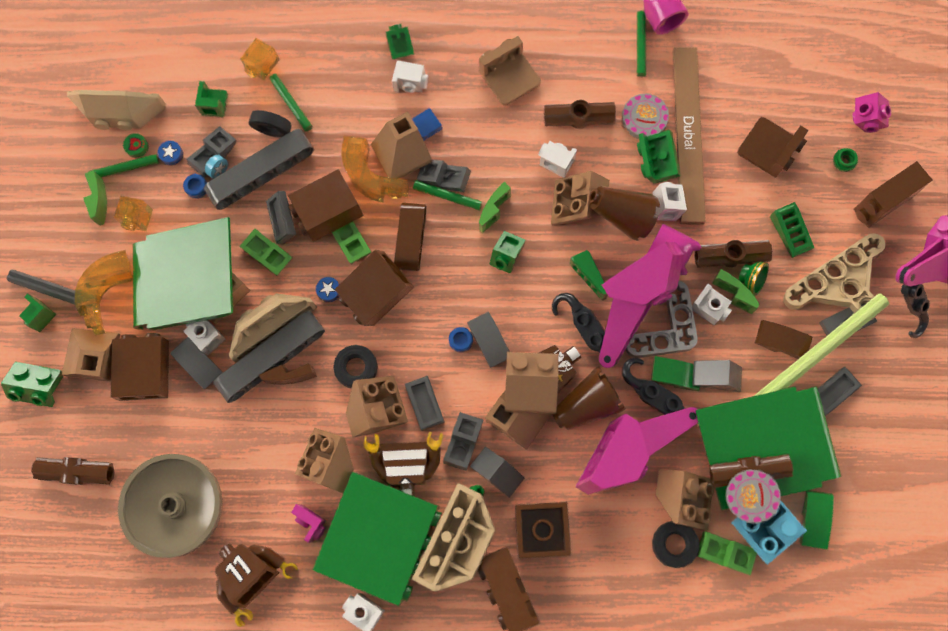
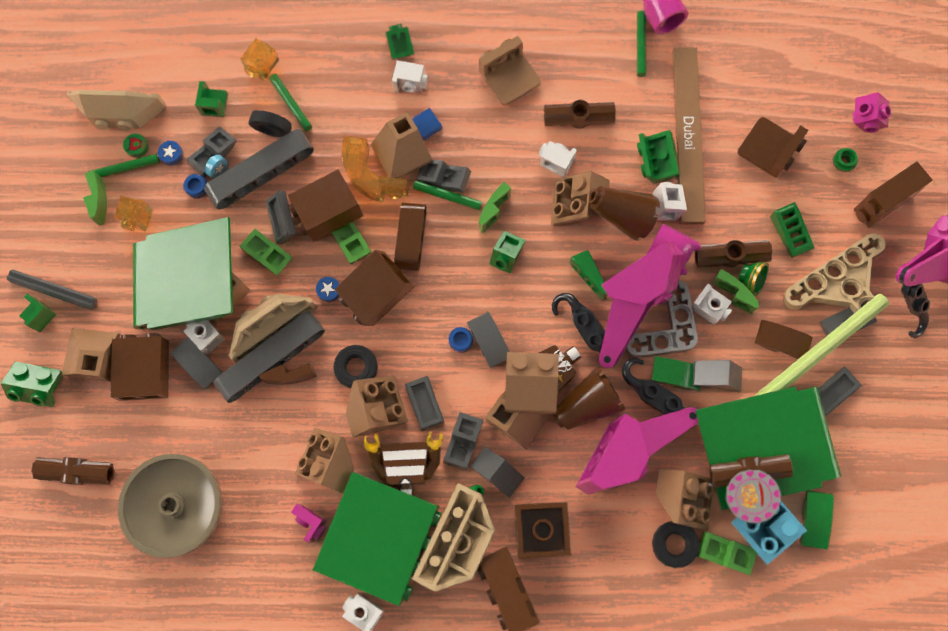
clear yellow arch [75,250,133,336] -> none
reddish brown torso [215,544,298,627] -> none
light grey tile [622,94,669,138] -> none

